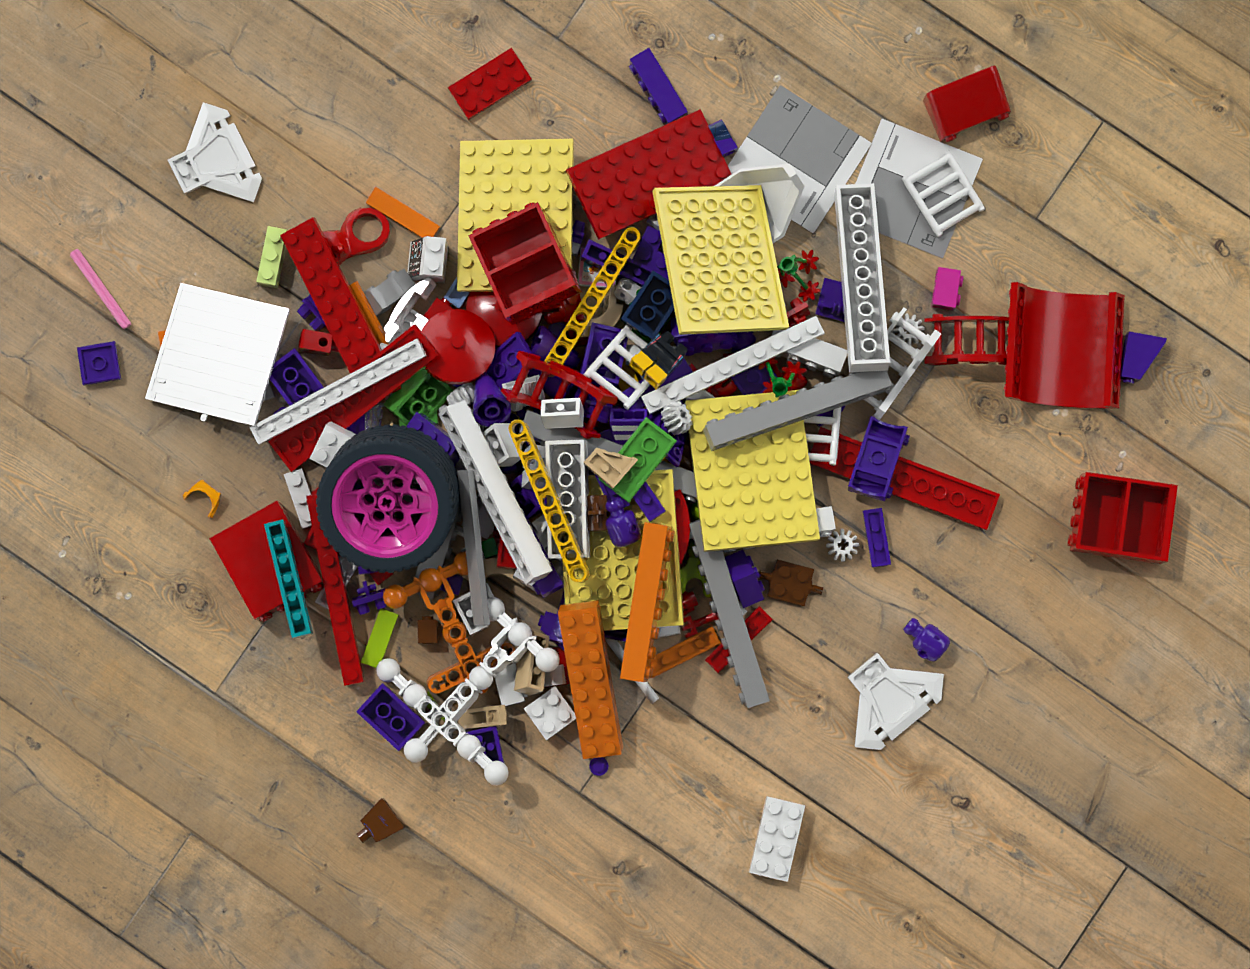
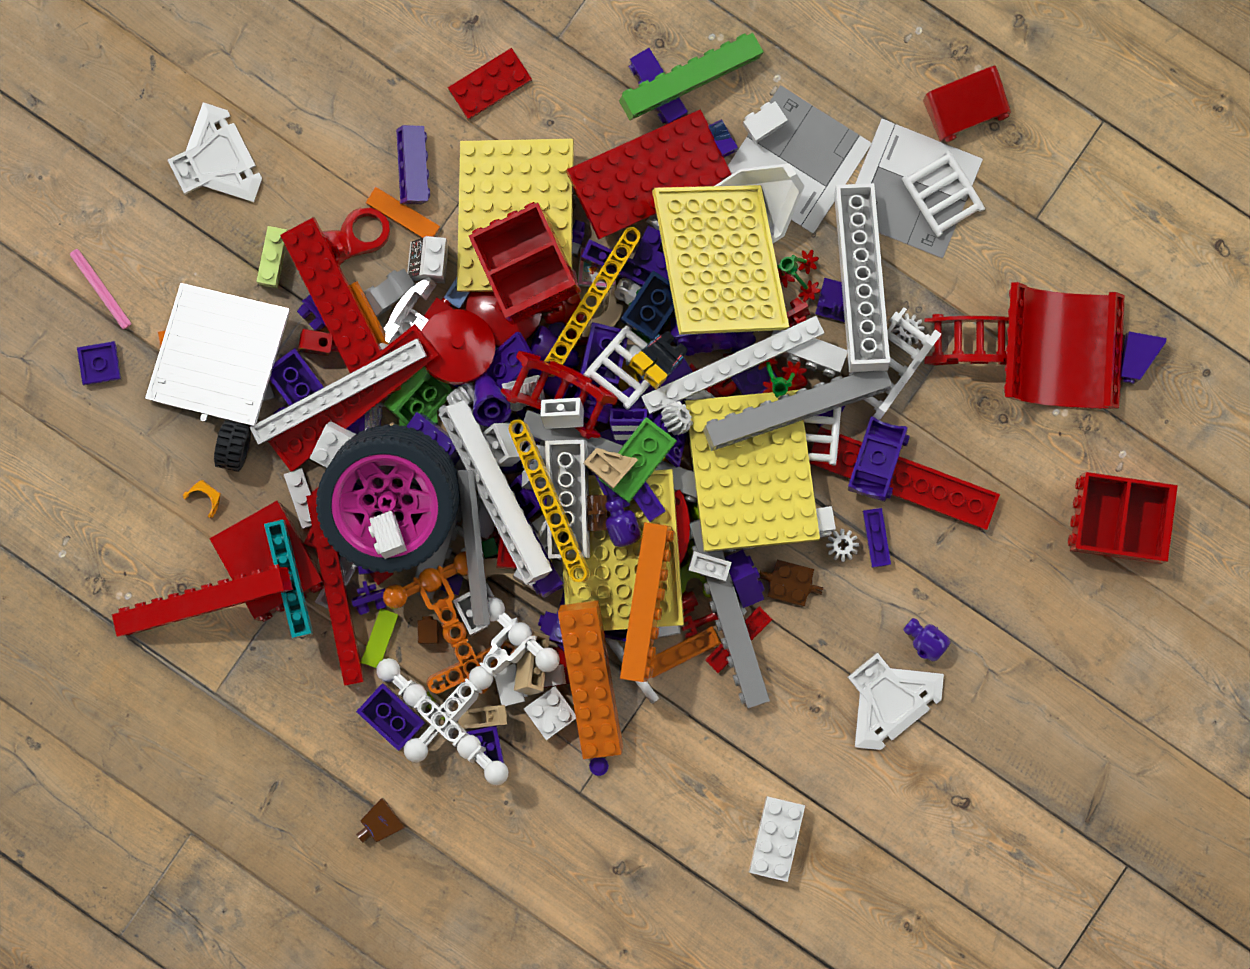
dark pink brick [931,267,963,310] -> none
none -> red brick [112,564,293,637]
none -> black tyre [214,420,251,472]
none -> white brick [368,511,407,559]
none -> brick [396,125,430,205]
none -> bright green brick [619,33,764,121]
none -> white plate [688,551,732,581]
none -> white brick [743,101,788,144]

